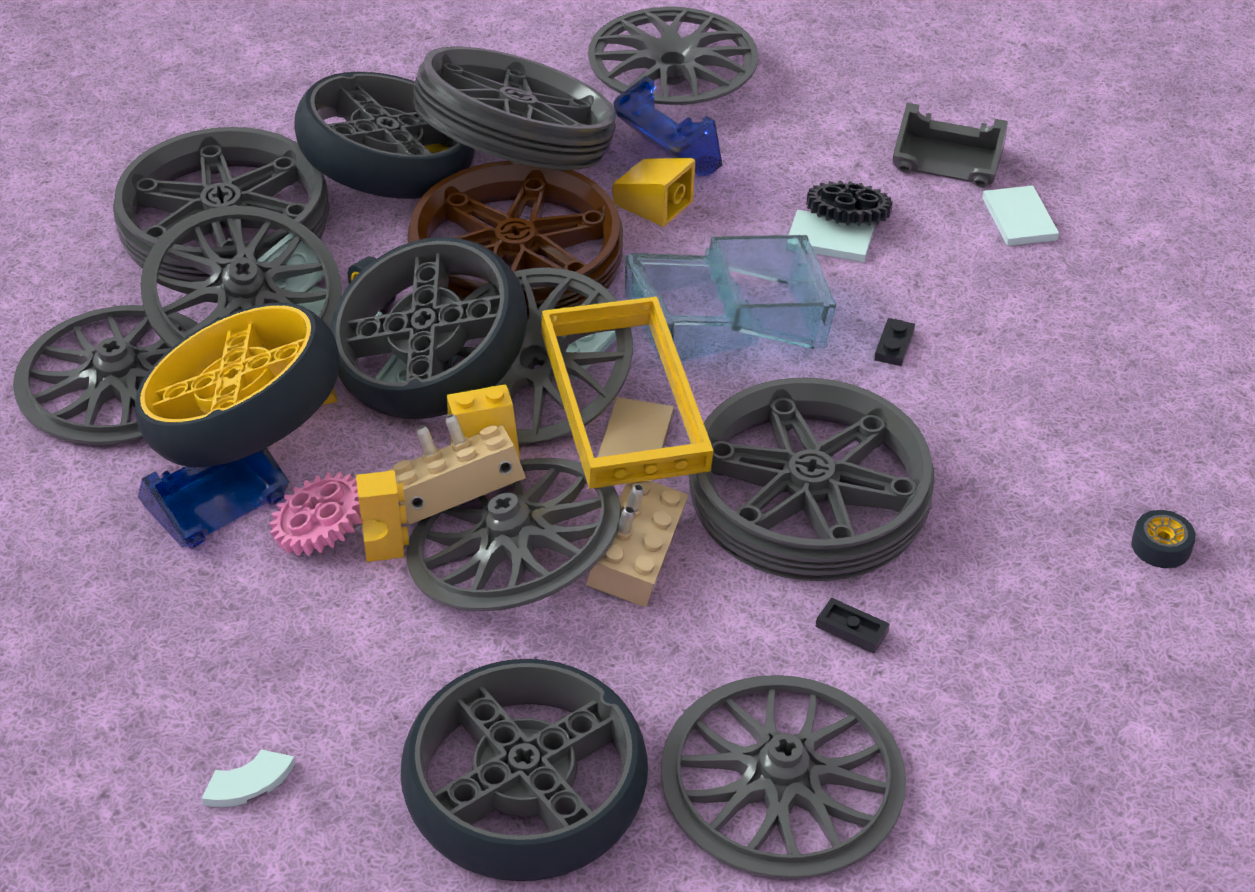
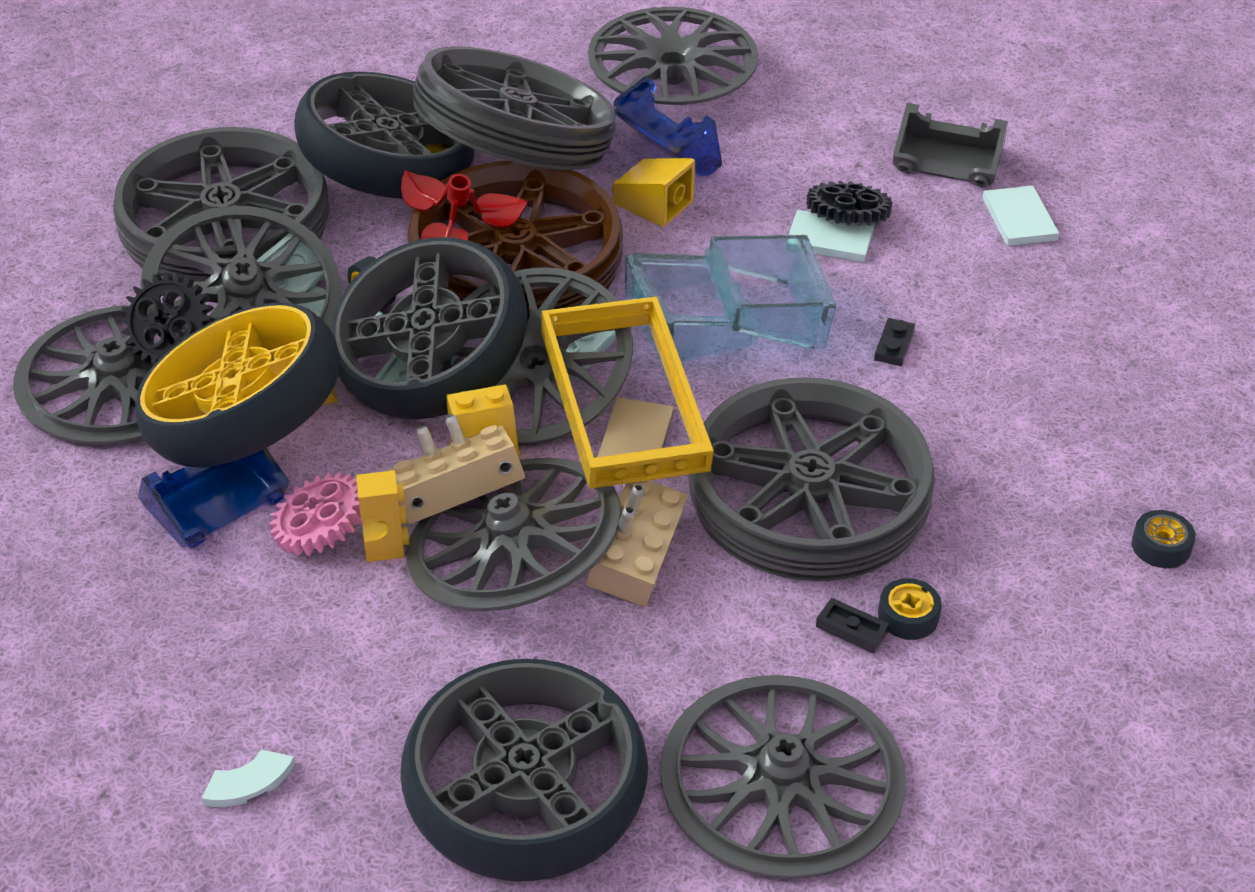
none -> black gear [120,272,215,365]
none -> red plant [401,170,527,241]
none -> black wheel [878,578,942,640]

